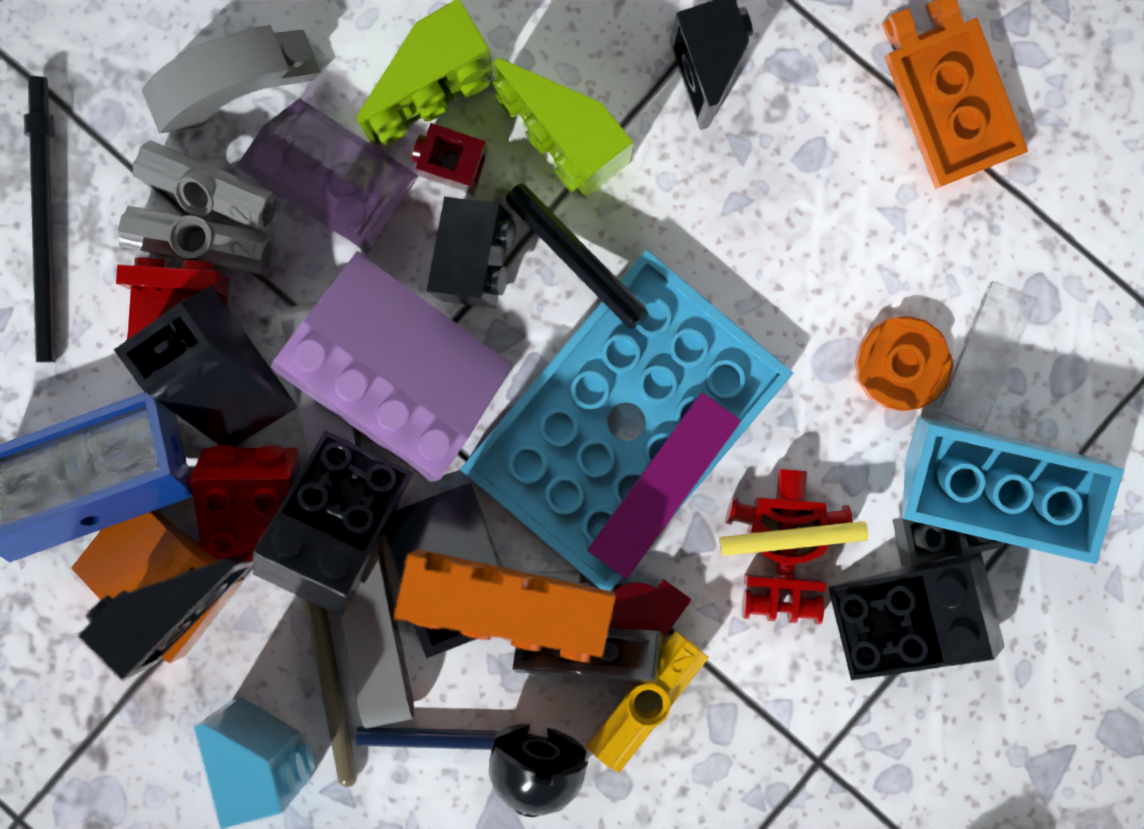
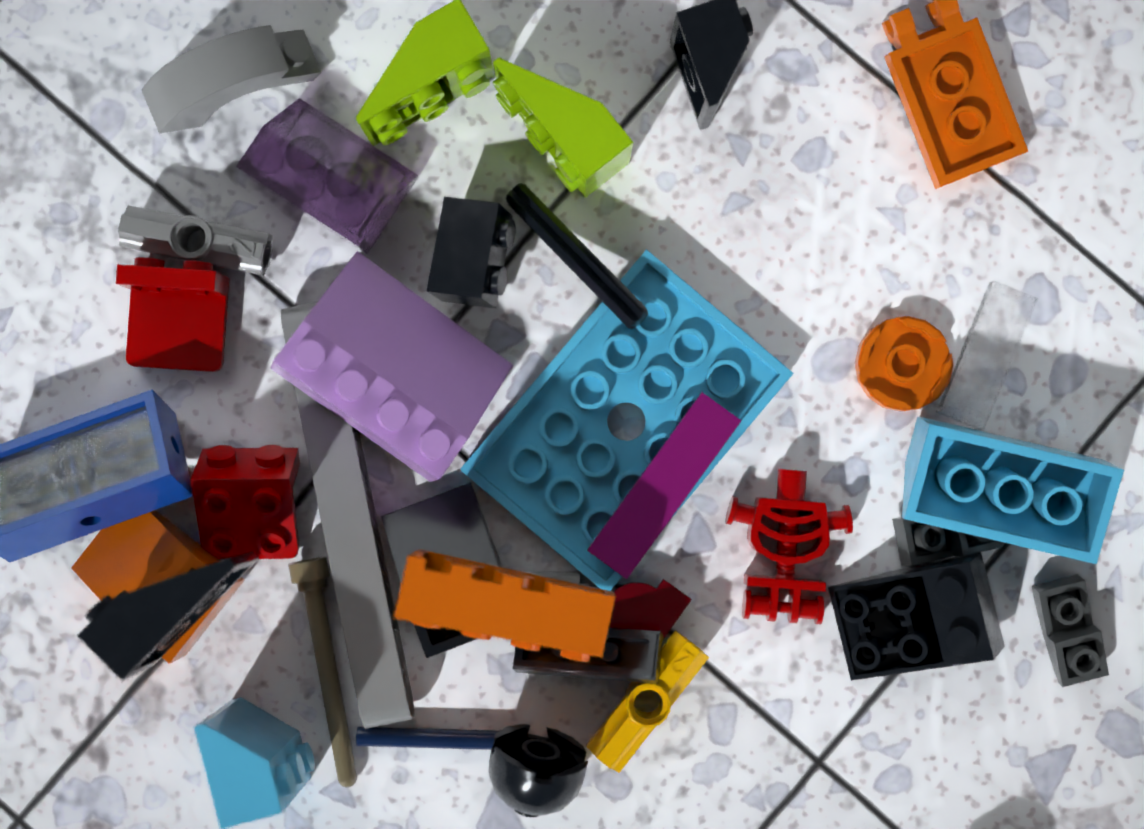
black bar [24,76,56,363] -> none
black slope [113,285,298,447] -> none
light grey piece [133,140,281,233] -> none
black slope [253,430,413,617] -> none
dark red brick [412,123,489,196] -> none
light yellow bar [719,521,868,556] -> none
none -> dark grey slope [1032,574,1109,687]

